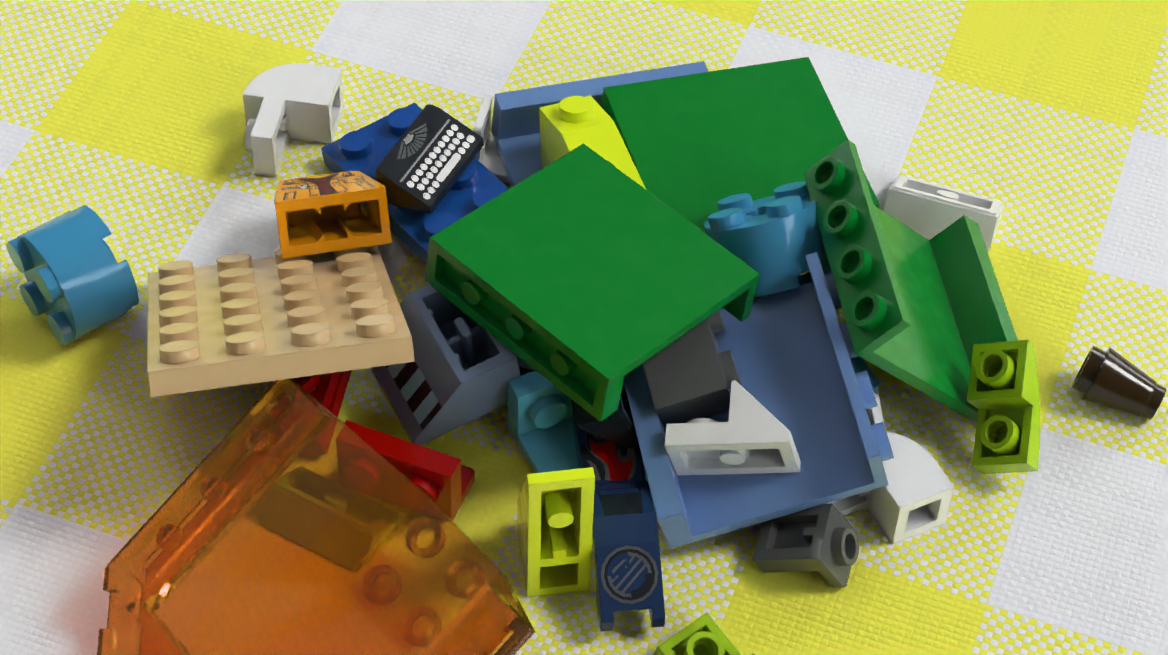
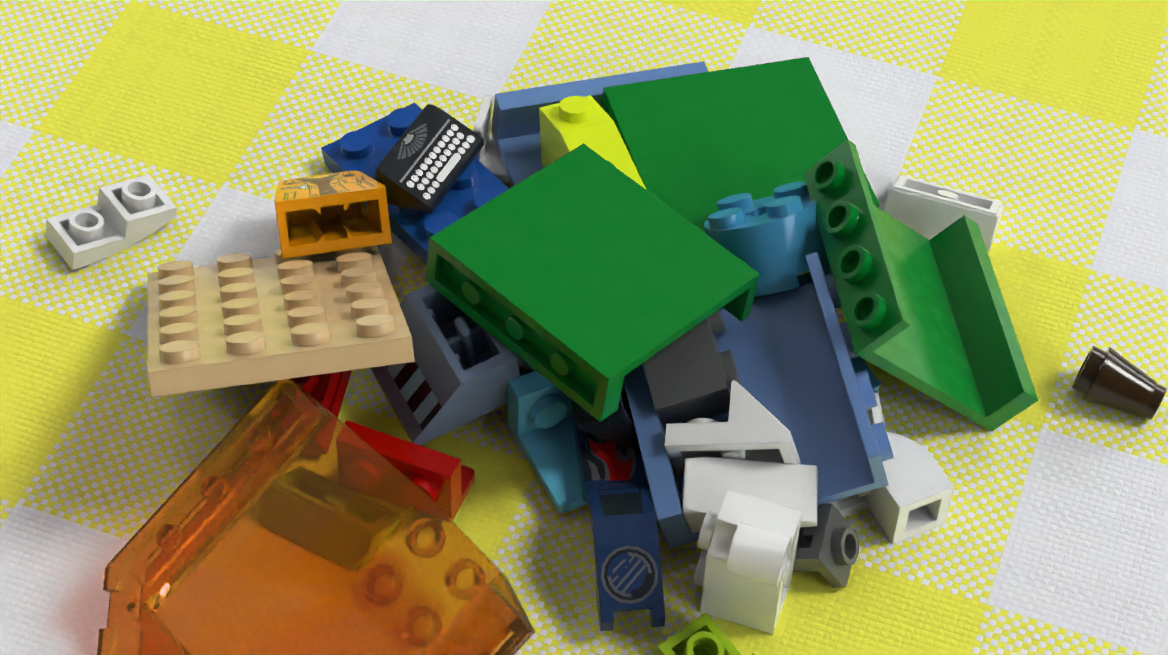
dark azure brick [6,205,139,346] -> none
white brick [243,63,344,177] -> none
neon yellow slope [517,467,595,597] -> none
lime slope [967,340,1040,474] -> none
none -> white slope [45,174,177,270]
none -> white slope [683,457,818,533]
none -> white hinge [694,489,803,634]

